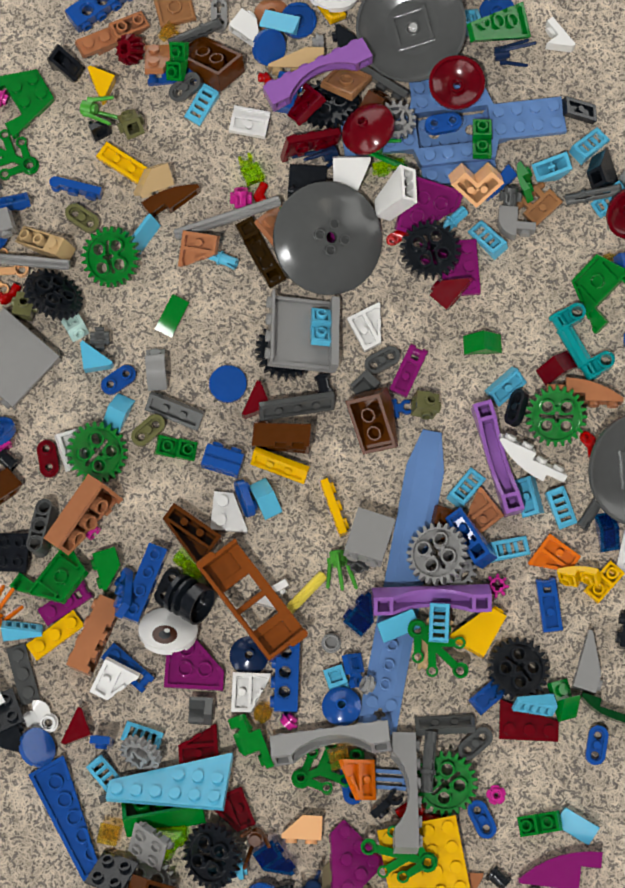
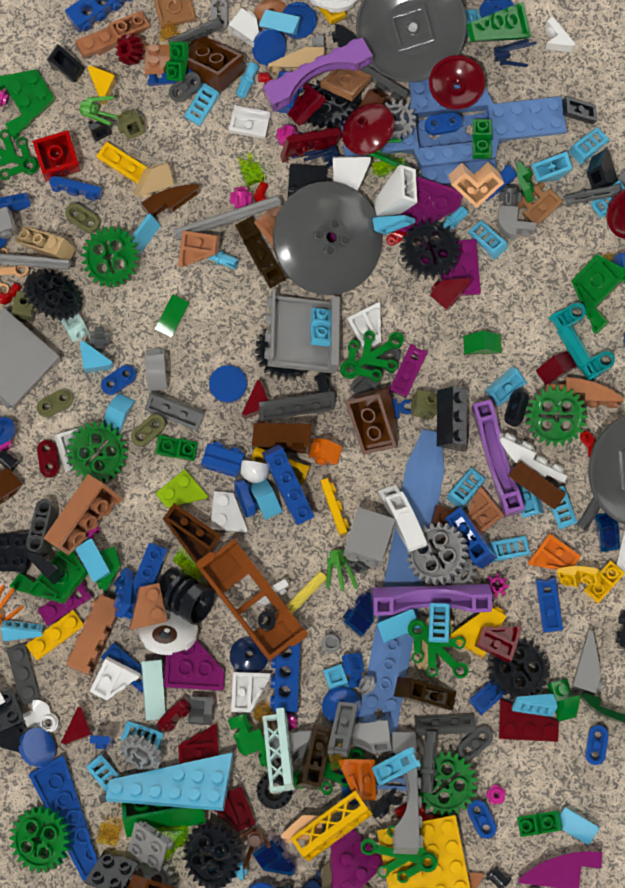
none -> green gear [9,806,73,873]
none -> black slope [25,550,65,584]
none -> red brick [32,130,81,182]
none -> olive plate [37,389,73,418]
none -> medium azure slope [75,538,111,583]
none -> nougat wing [129,583,168,630]
none -> light aqua tile [141,659,166,721]
none -> lime wing [155,469,209,509]
none -> dark red plate [156,699,191,733]
none -> medium azure axle [236,62,259,98]
none -> white hair [240,460,270,483]
none -> black tyre [257,773,292,809]
none -> black bush [258,611,276,631]
none -> blue brick [262,445,315,525]
none -> light aqua fence [263,708,295,793]
none -> dark pink gear [276,125,299,146]
none -> yellow fence [291,790,373,862]
none -> dark brown slope [296,724,332,790]
none -> orange brick [308,439,342,466]
none -> dark grey plate [328,701,359,757]
none -> green plant [340,331,404,382]
none -> medium azure plate [372,747,421,786]
none -> medium azure slope [373,215,416,235]
none -> white slope [378,485,427,552]
none -> dark brown slope [394,677,456,711]
none -> black slope [437,386,467,452]
none -> dark red wing [475,626,523,663]
none -> reddish brown tile [507,460,566,510]

